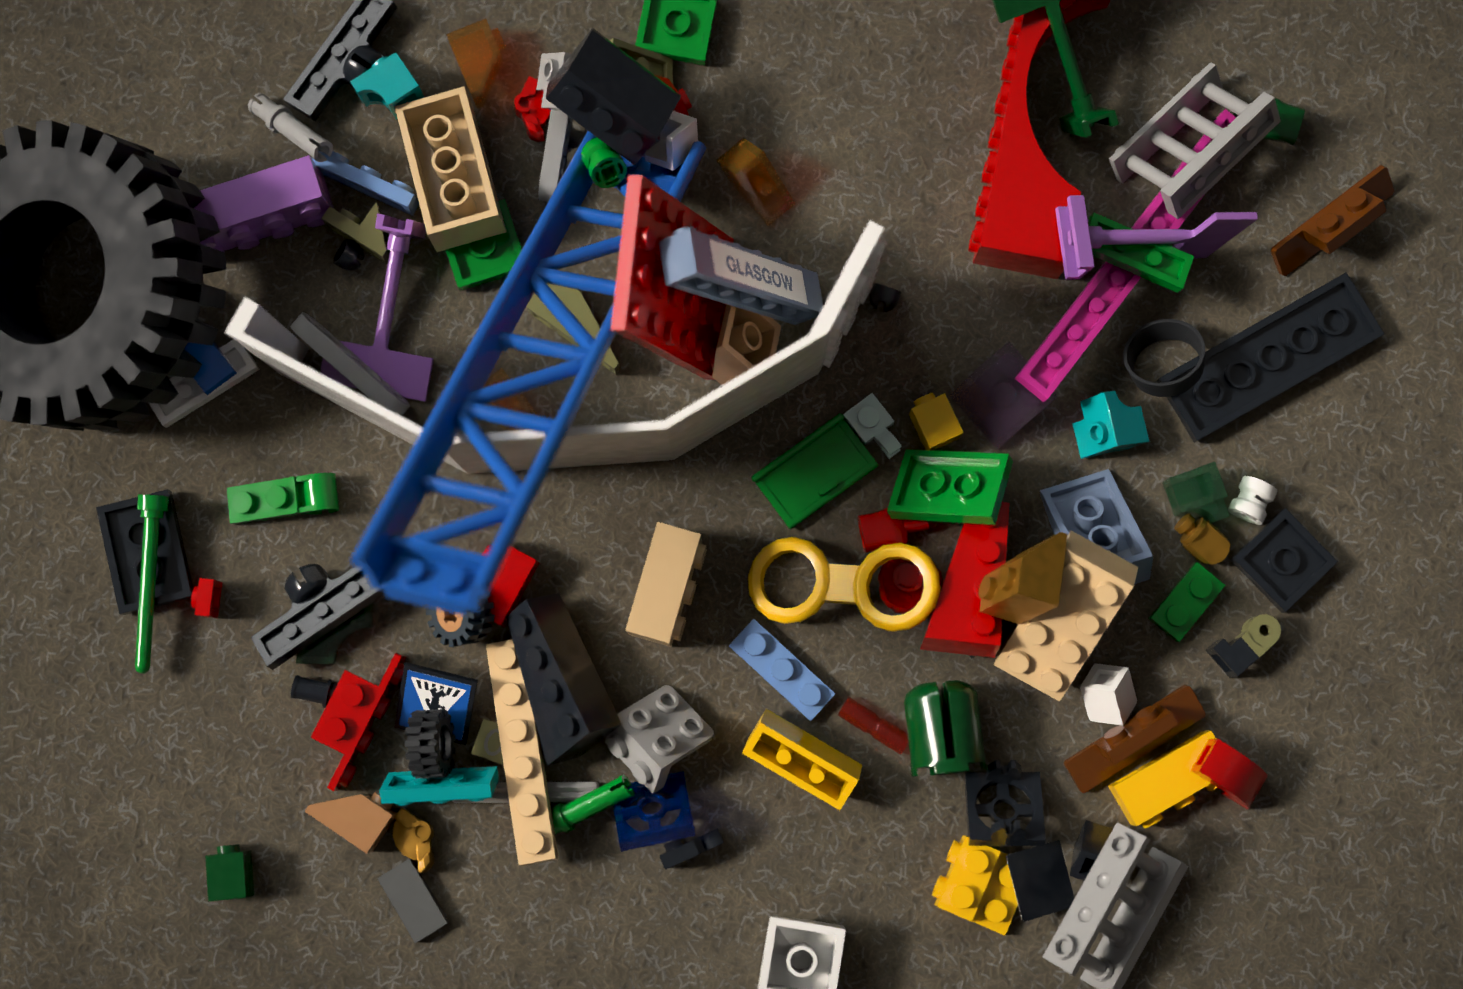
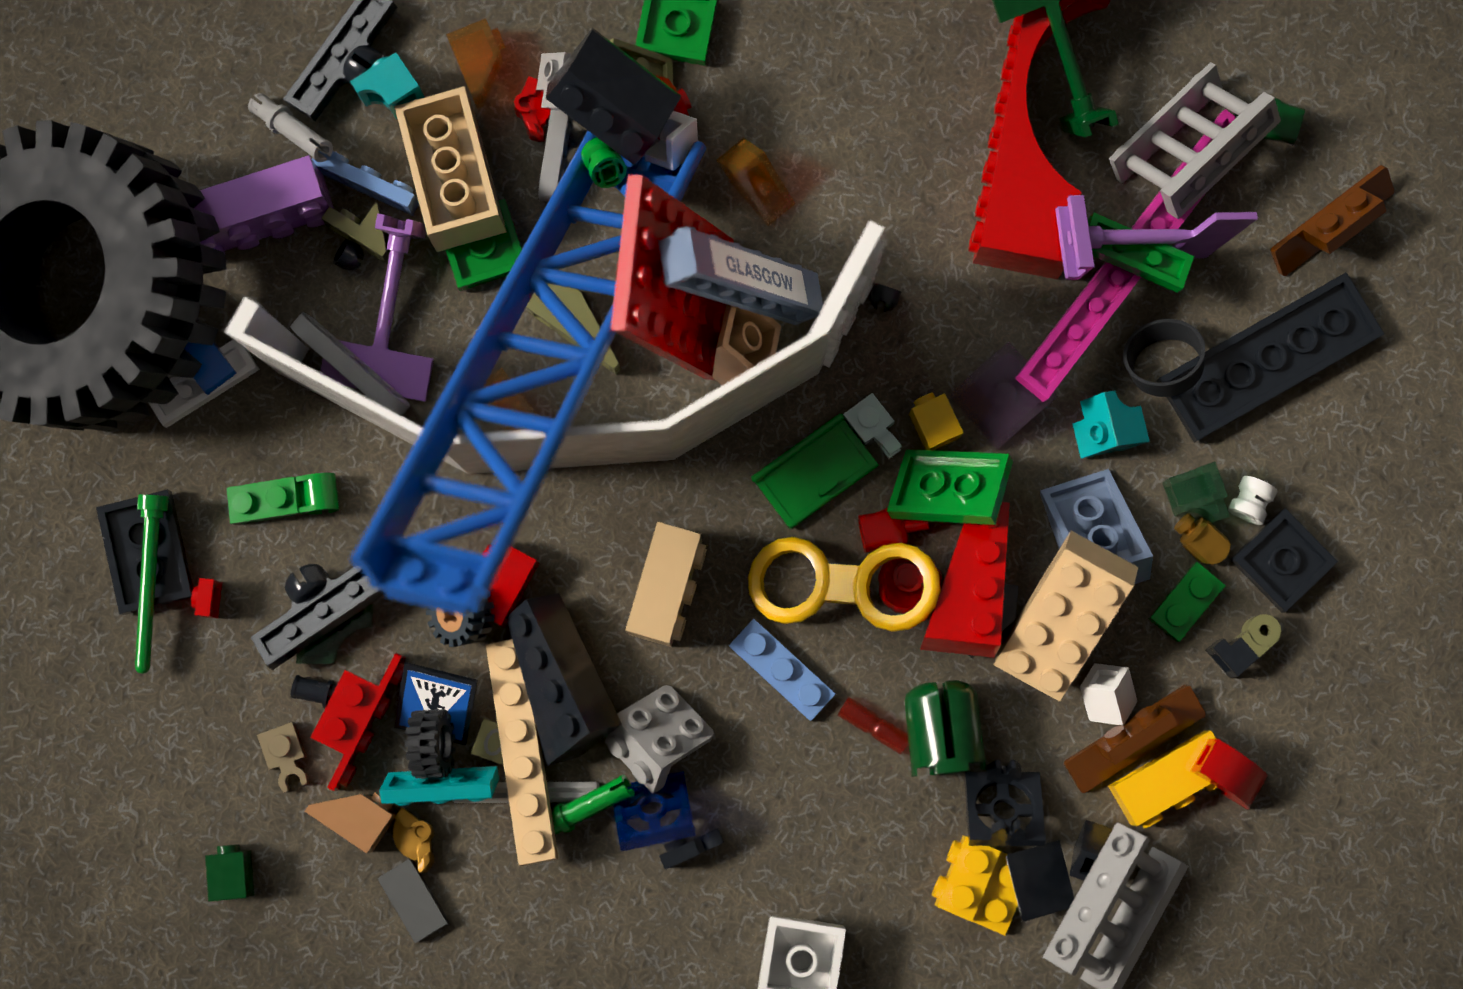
yellow brick [742,709,862,810] -> none
pearl gold slope [979,532,1068,624] -> none
none -> dark tan plate [257,722,309,792]

